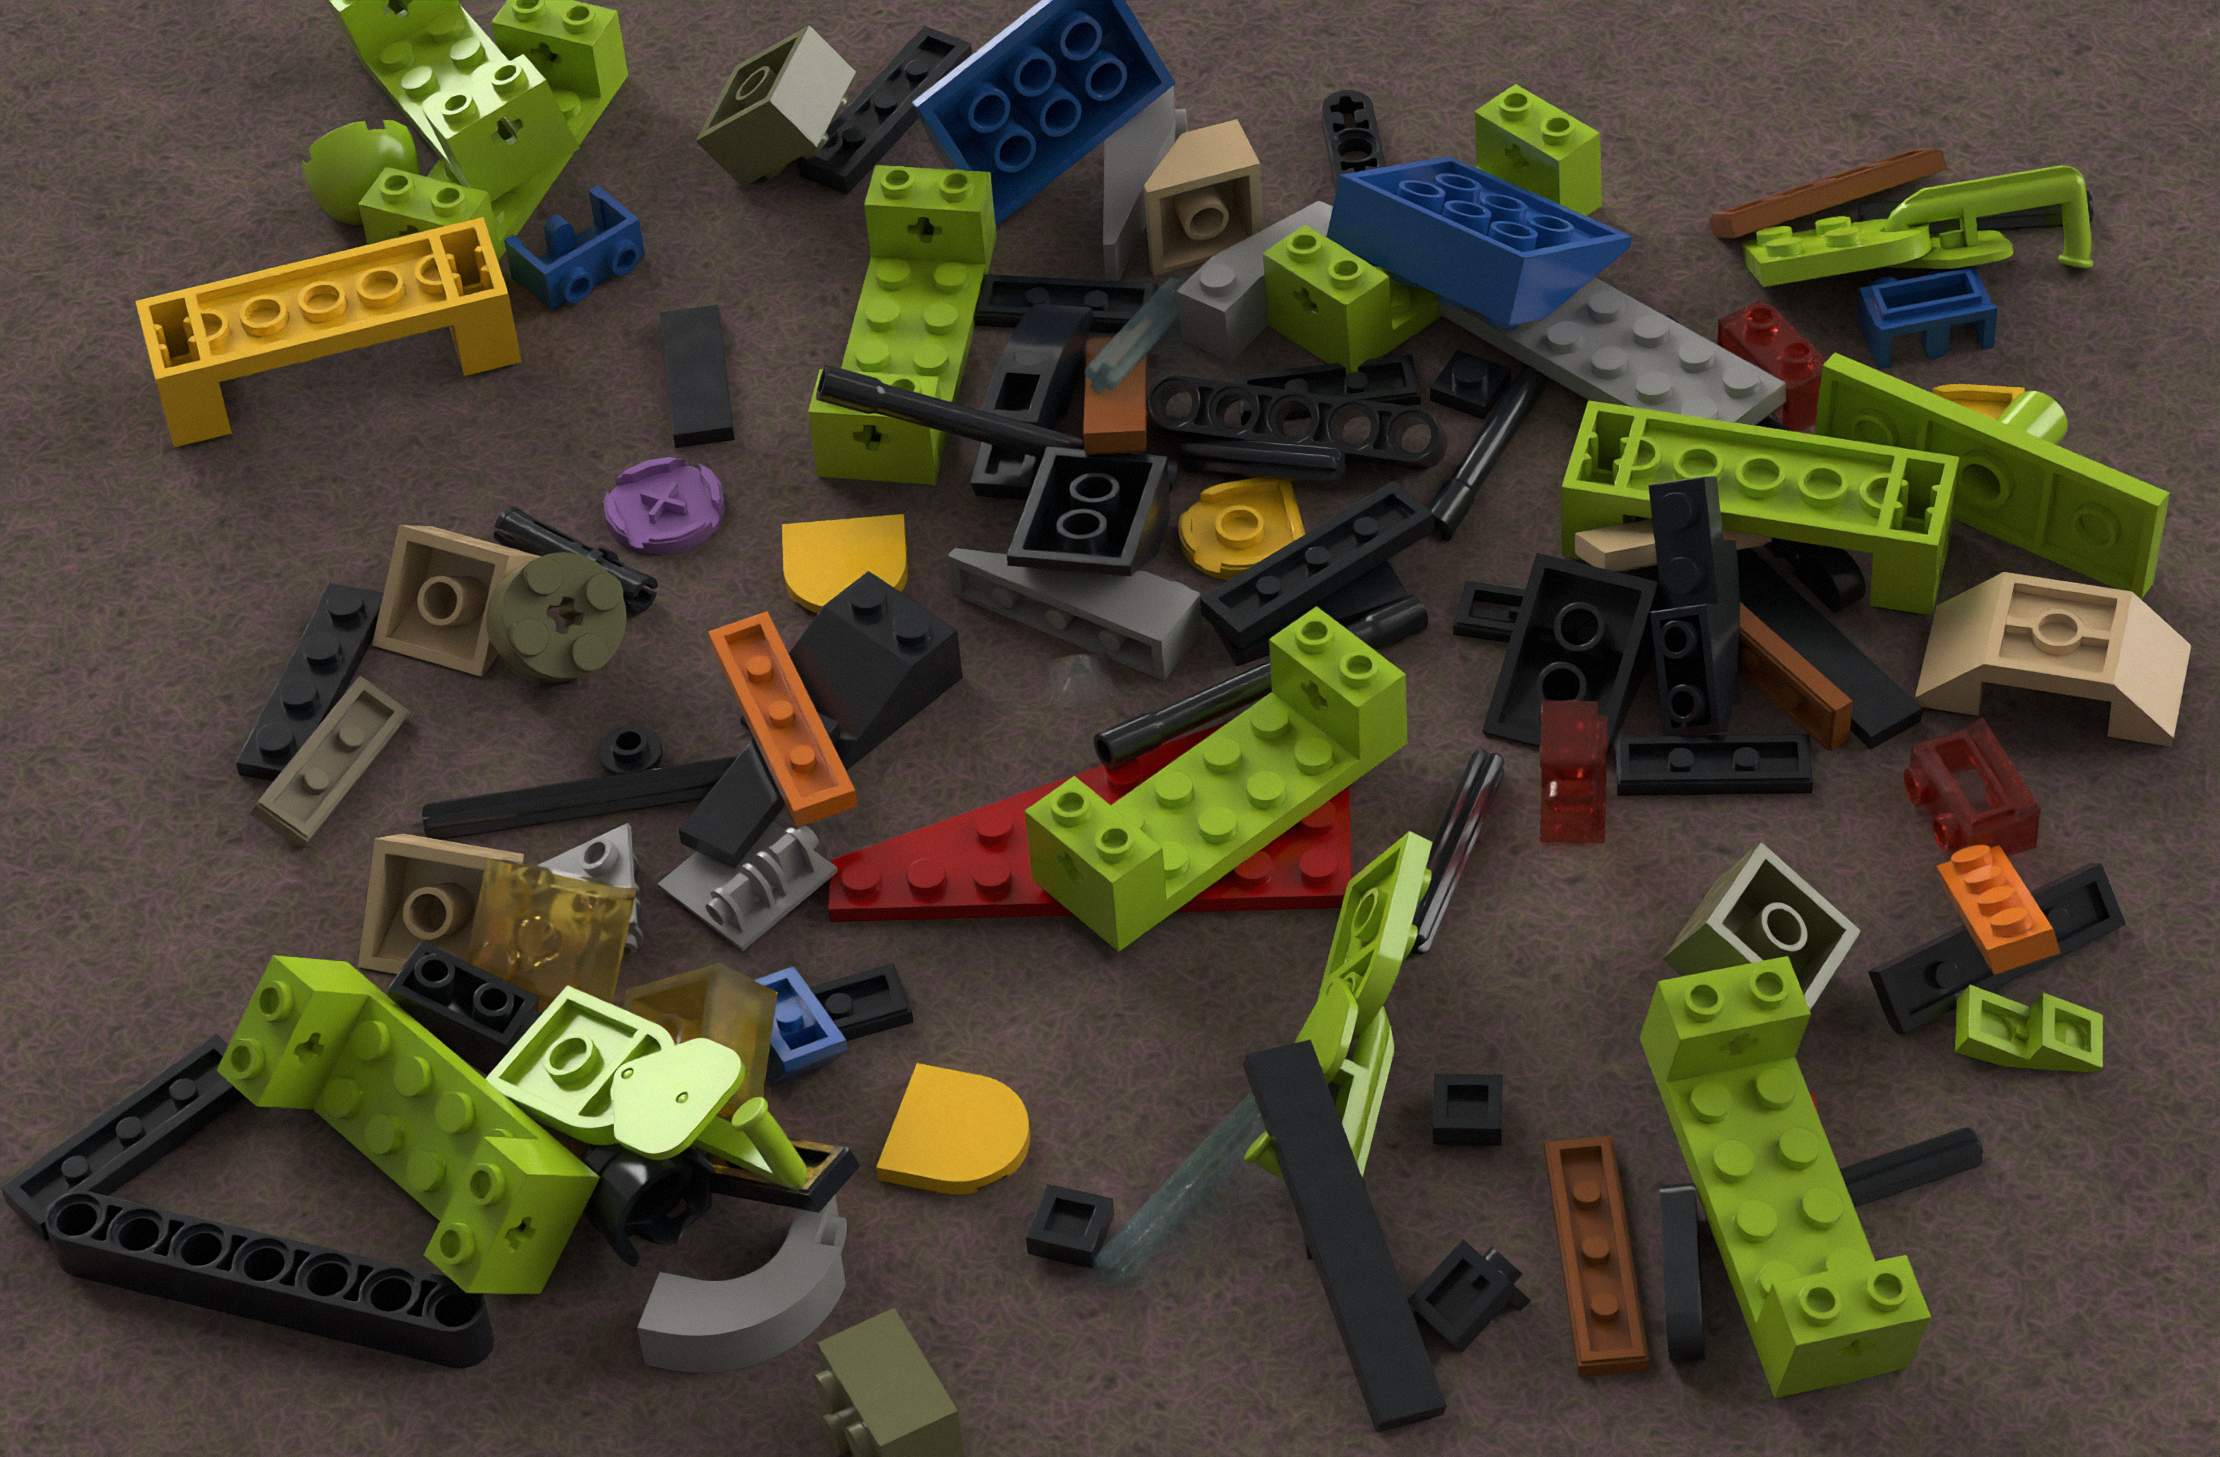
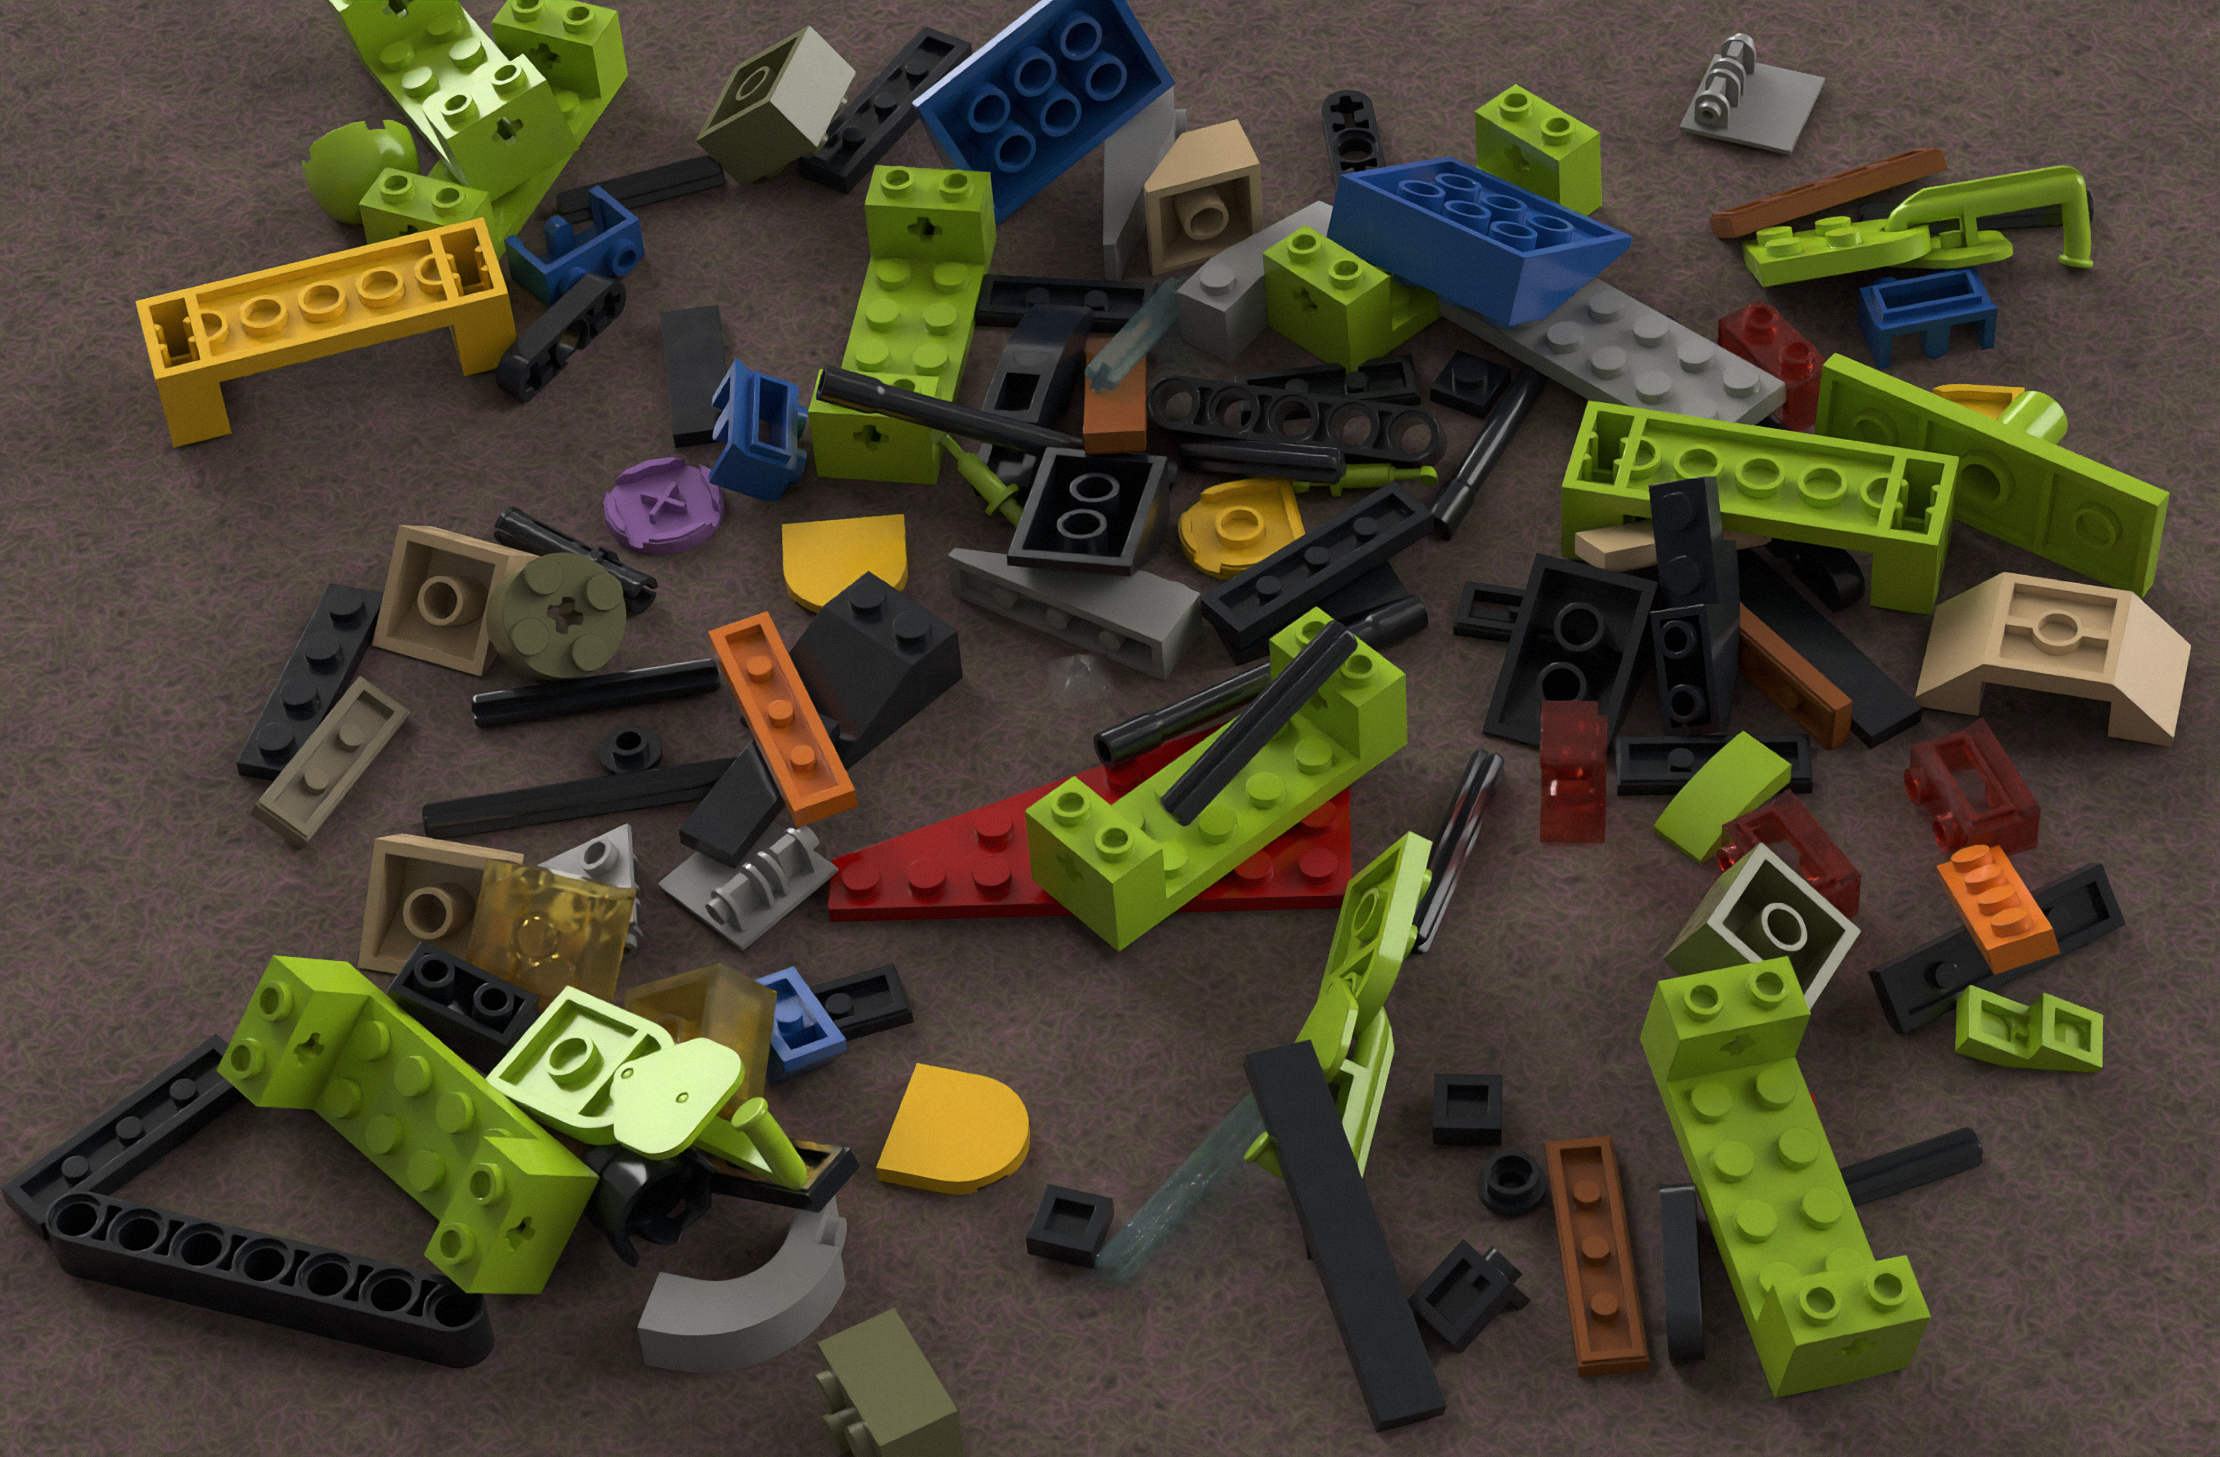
none -> black axle [471,658,720,728]
none -> black beam [496,271,626,402]
none -> black axle [556,154,724,224]
none -> blue window [708,359,808,501]
none -> lime piece [929,428,1024,528]
none -> black axle [1159,620,1358,827]
none -> lime piece [1292,463,1437,497]
none -> black plate [1477,1150,1546,1216]
none -> lime slope [1653,731,1791,865]
none -> light grey hinge [1679,33,1825,155]
none -> clear red window [1717,788,1861,919]

